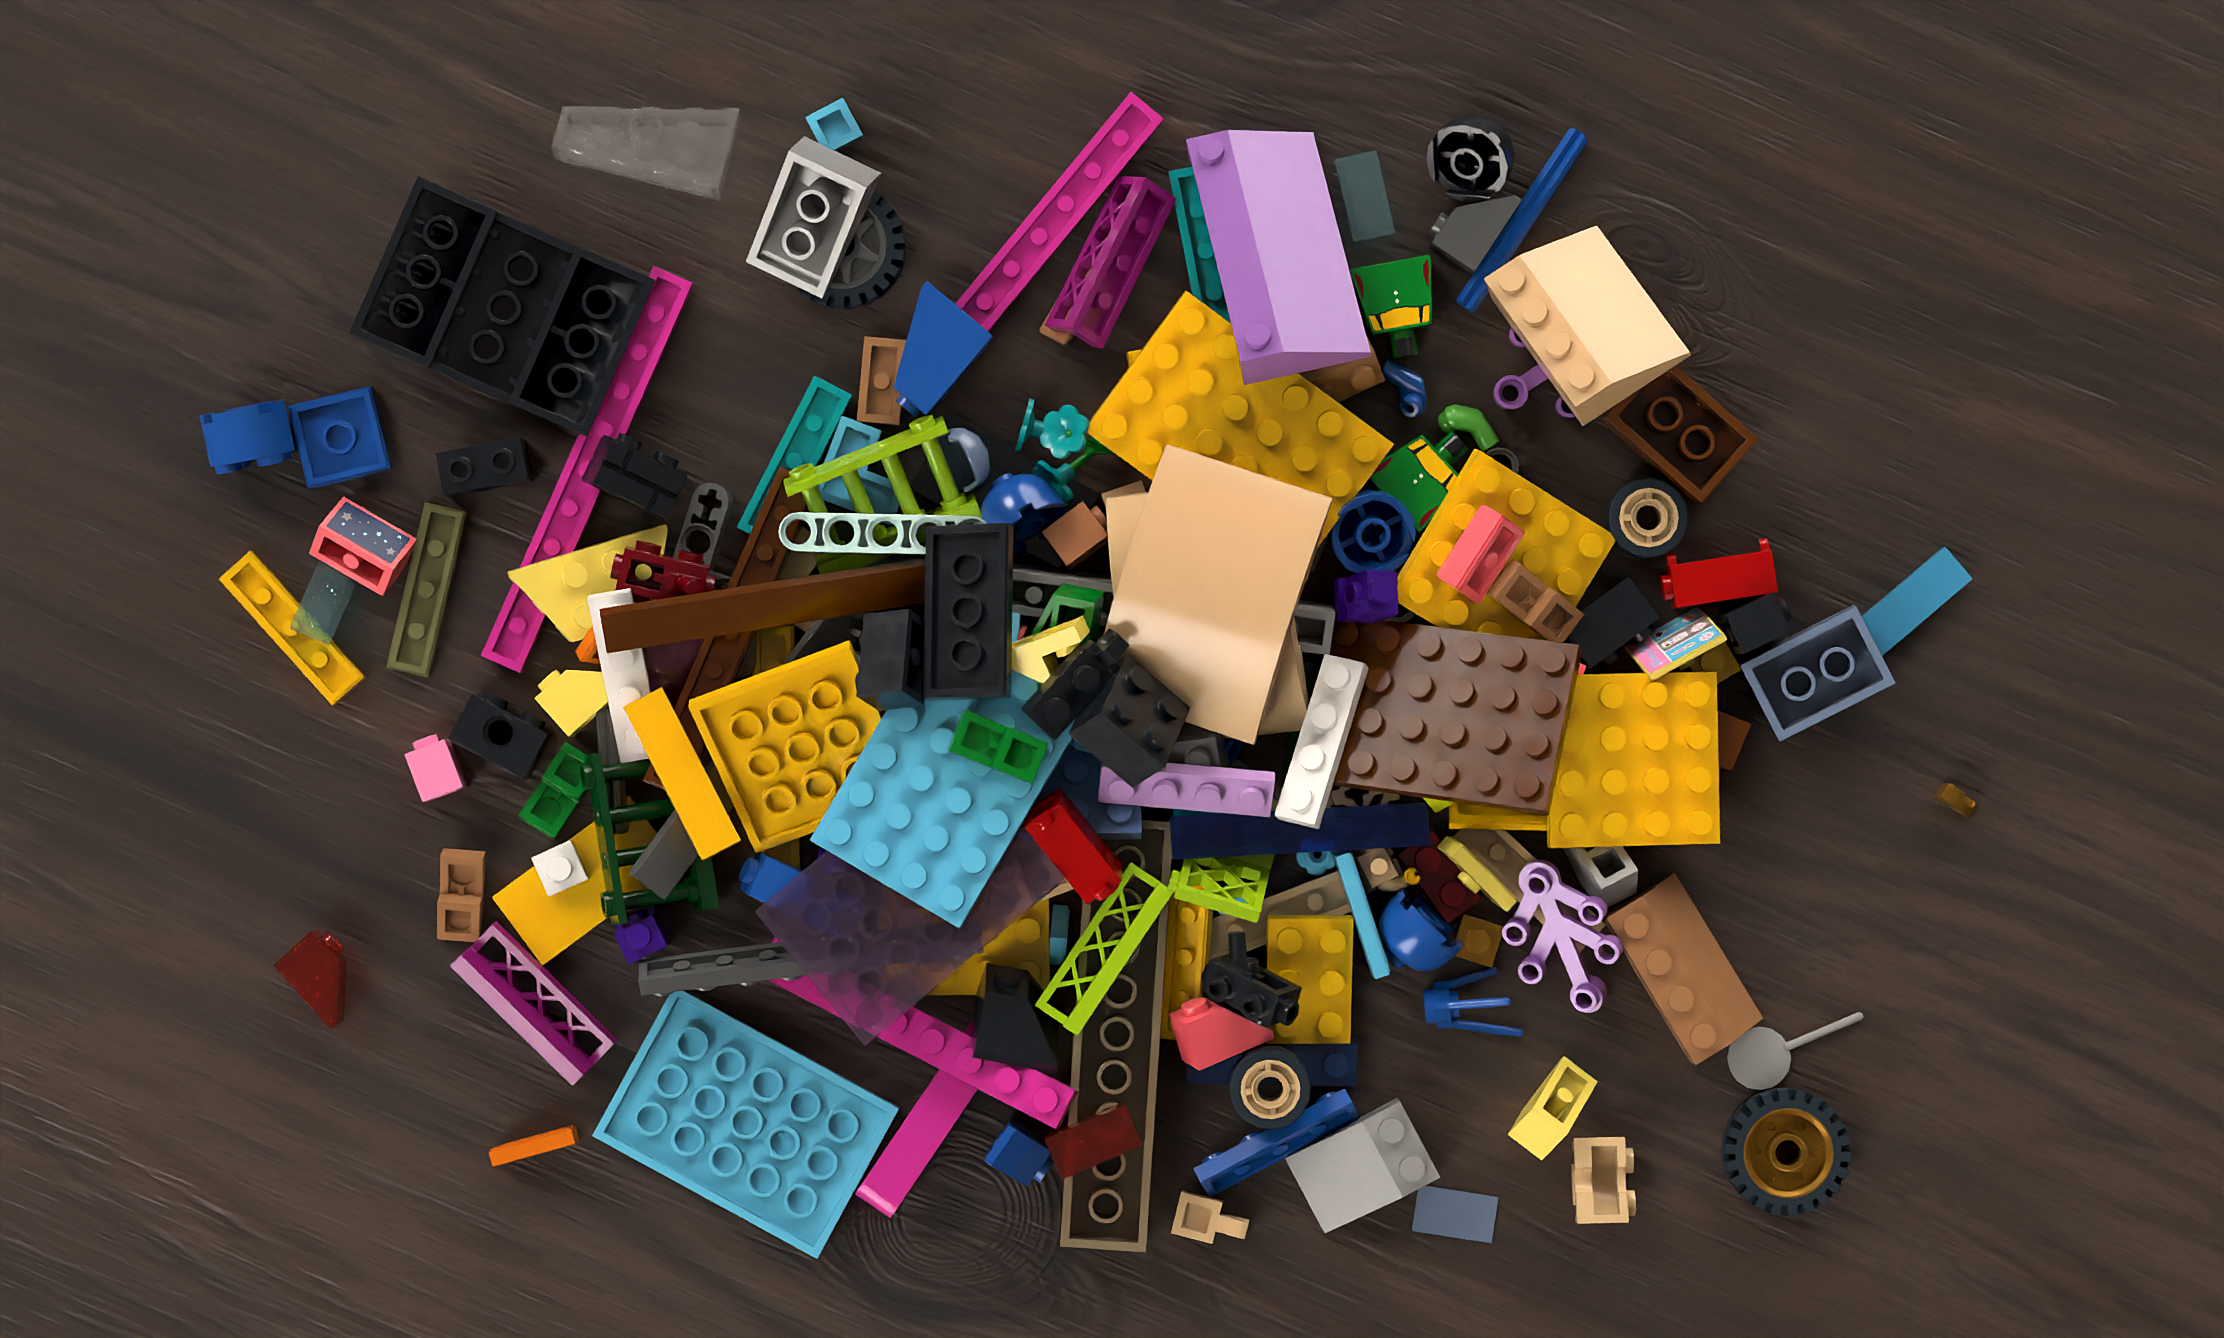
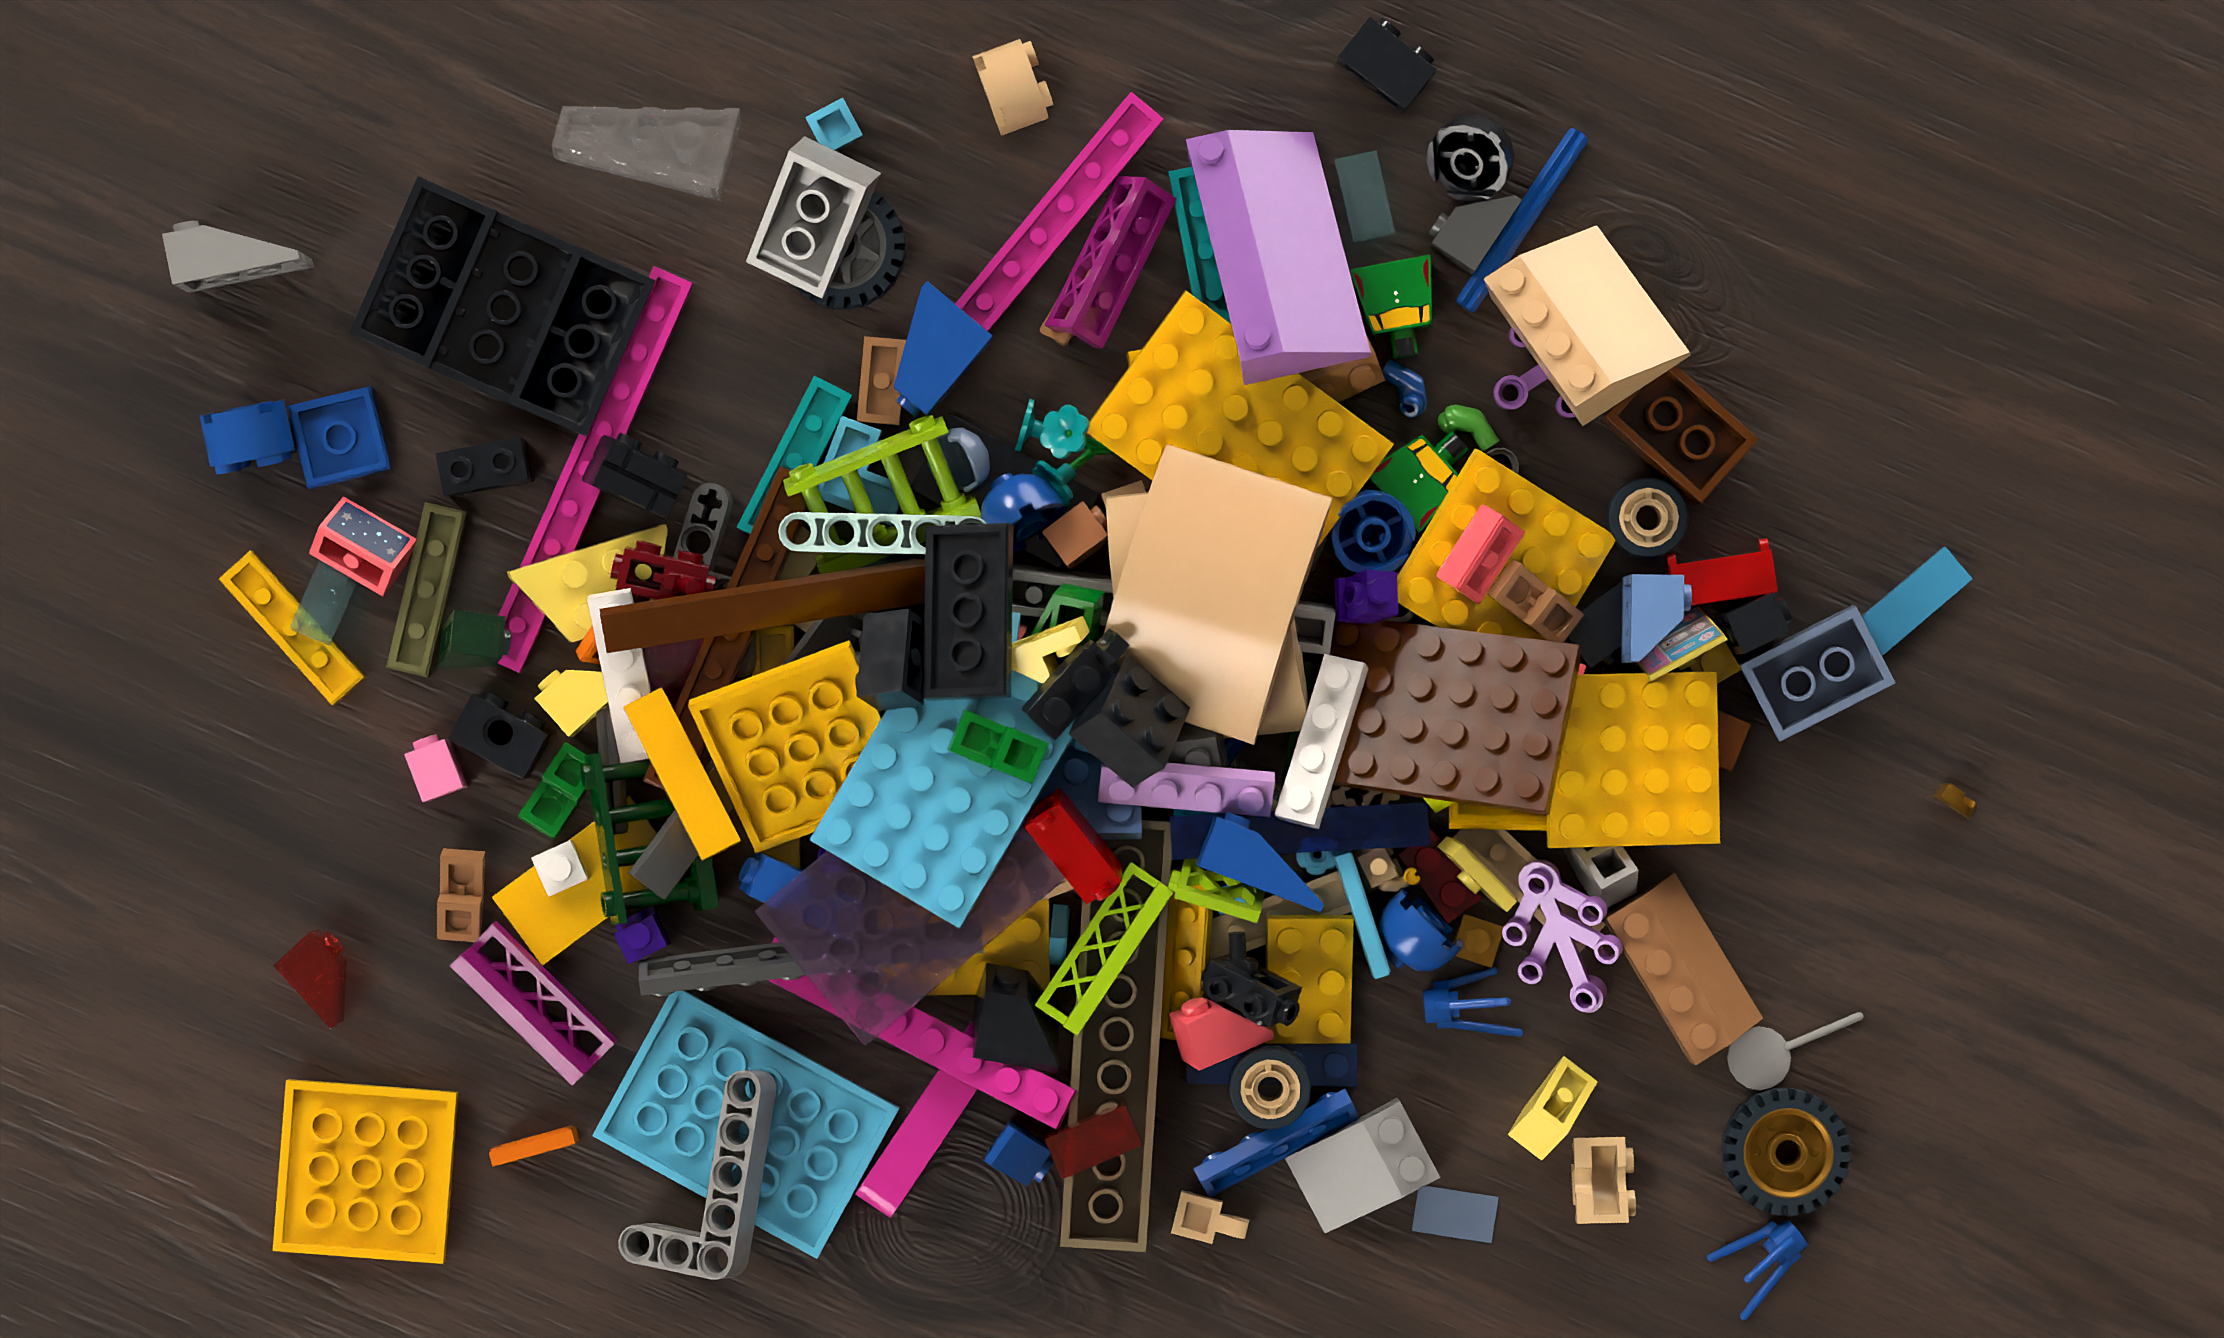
none -> light grey slope [162,221,314,293]
none -> yellow plate [273,1079,459,1264]
none -> clear green slope [437,610,511,669]
none -> light grey beam [618,1070,776,1279]
none -> tan cylinder [972,39,1054,136]
none -> blue slope [1195,812,1324,912]
none -> black brick [1336,16,1437,115]
none -> medium blue slope [1622,574,1692,663]
none -> blue plant [1707,1219,1808,1320]

